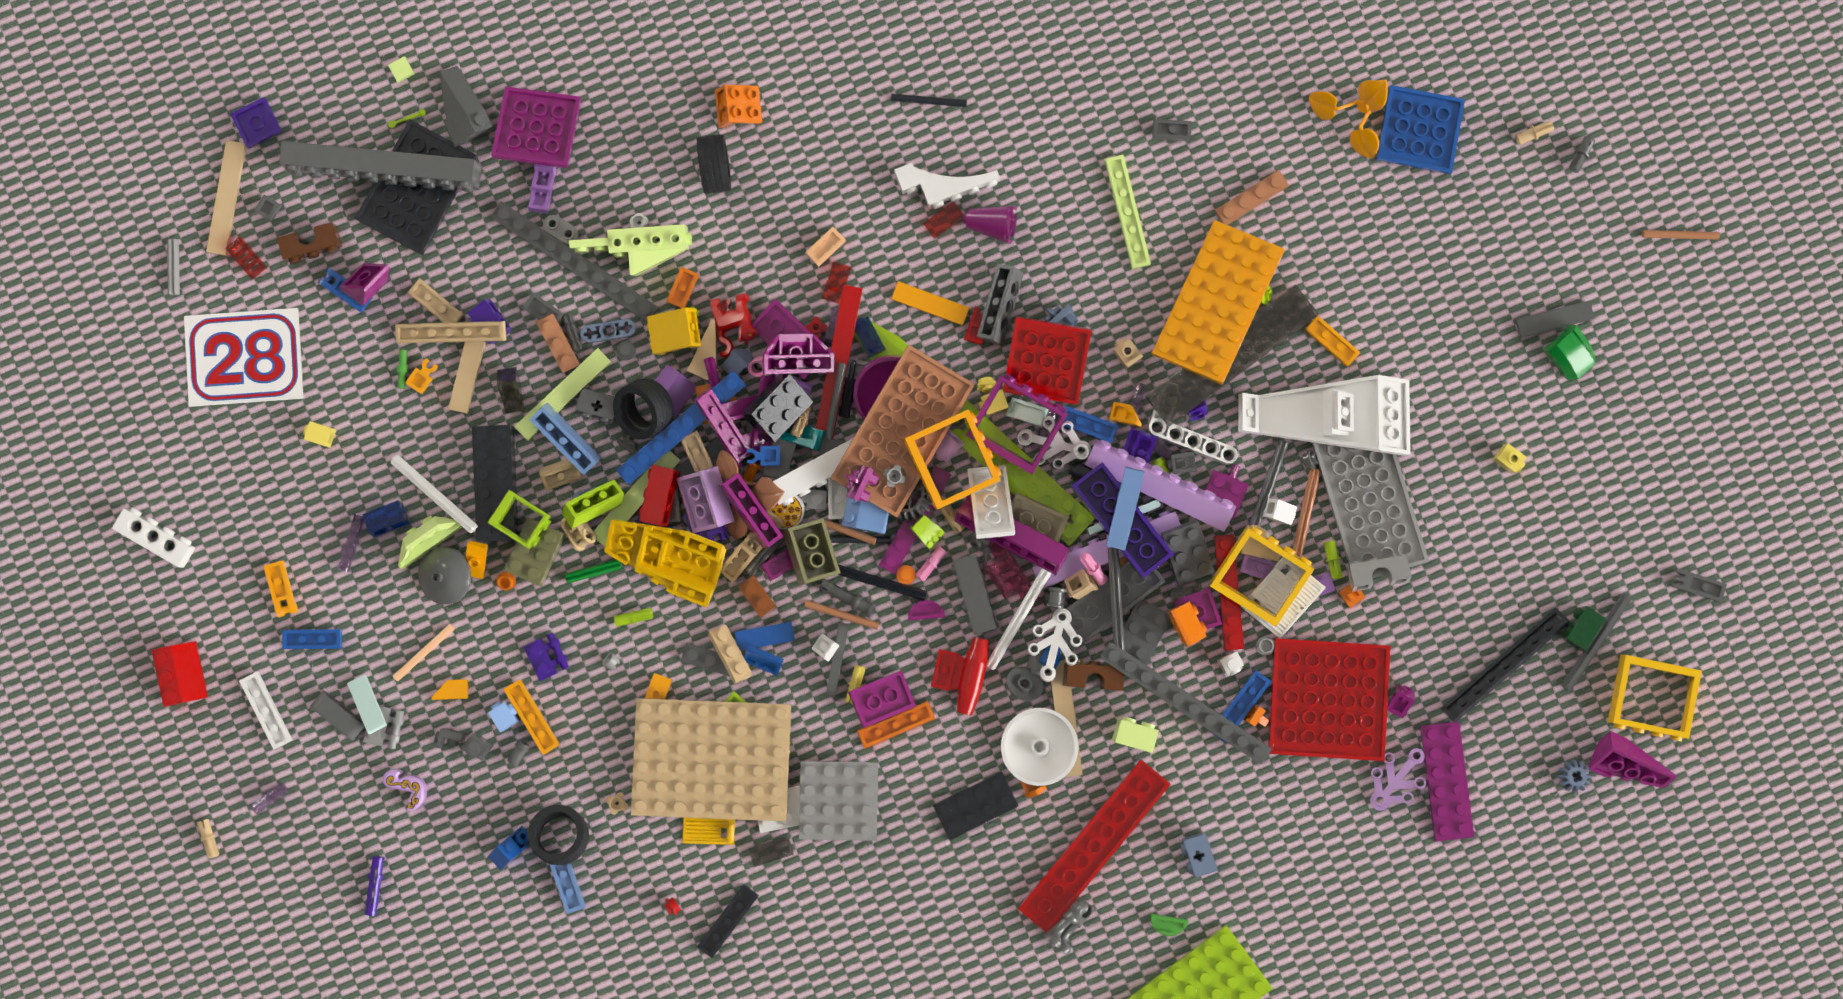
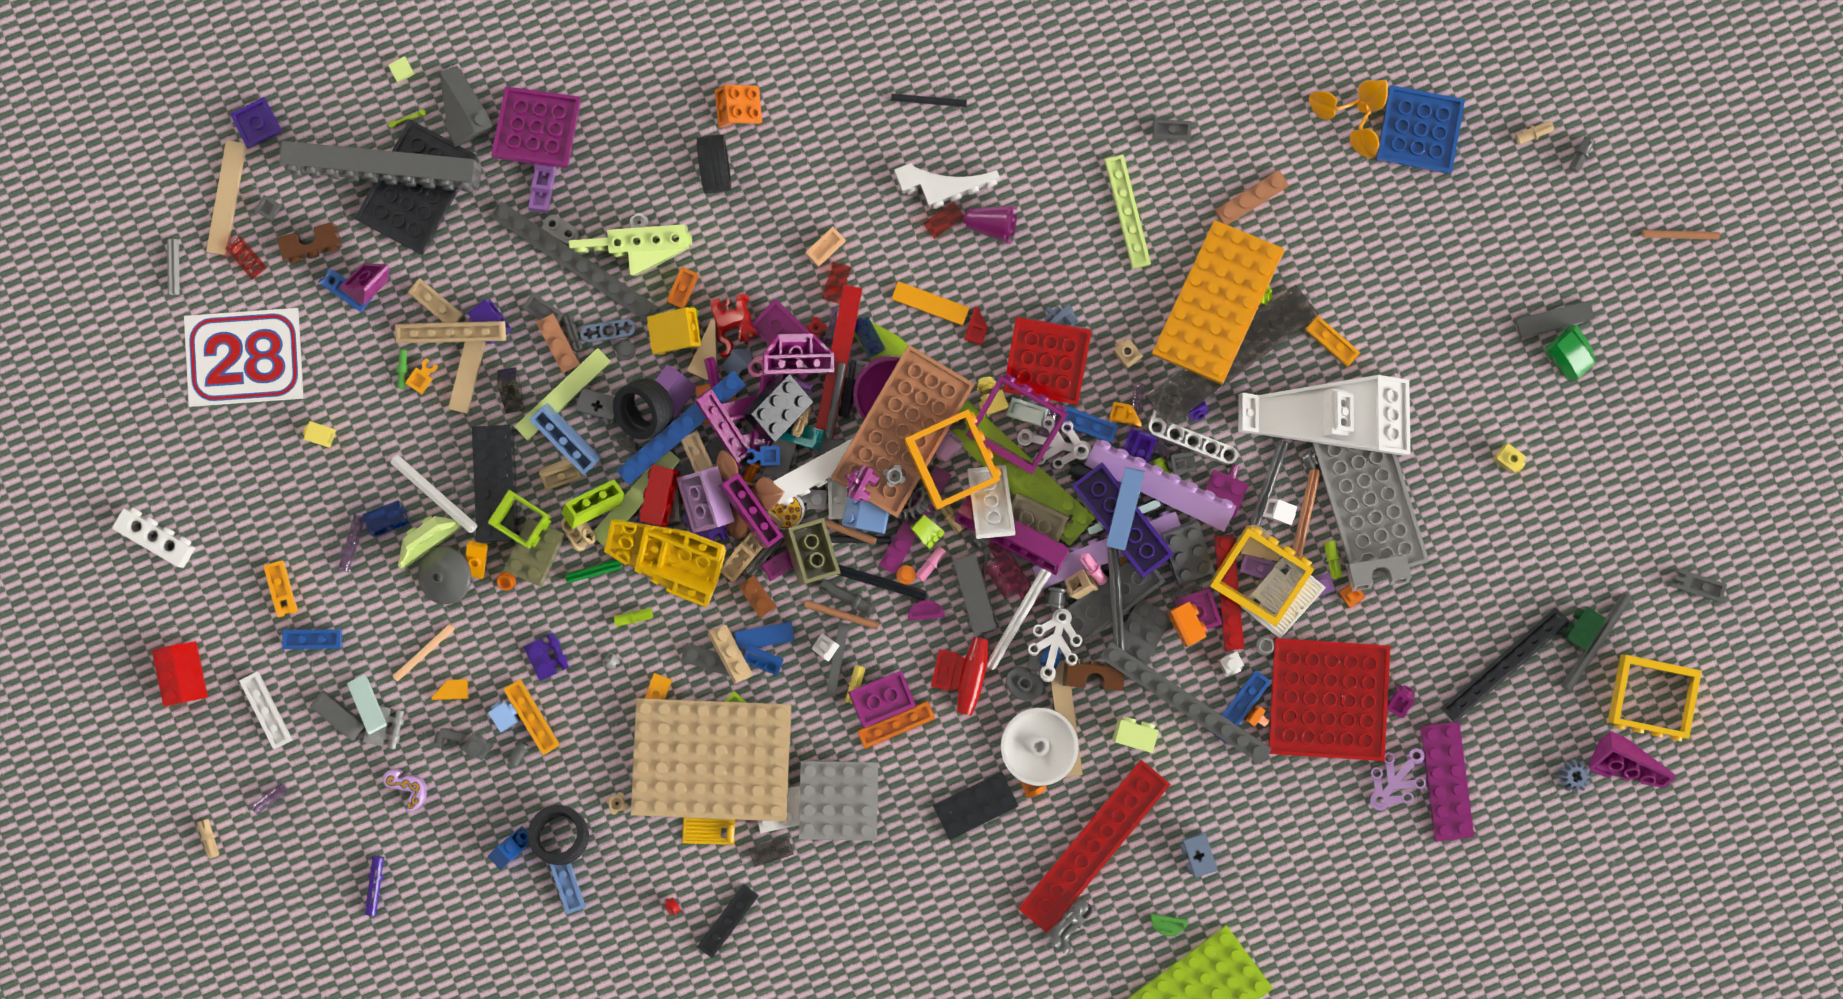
dark grey brick [977,264,1024,346] -> none

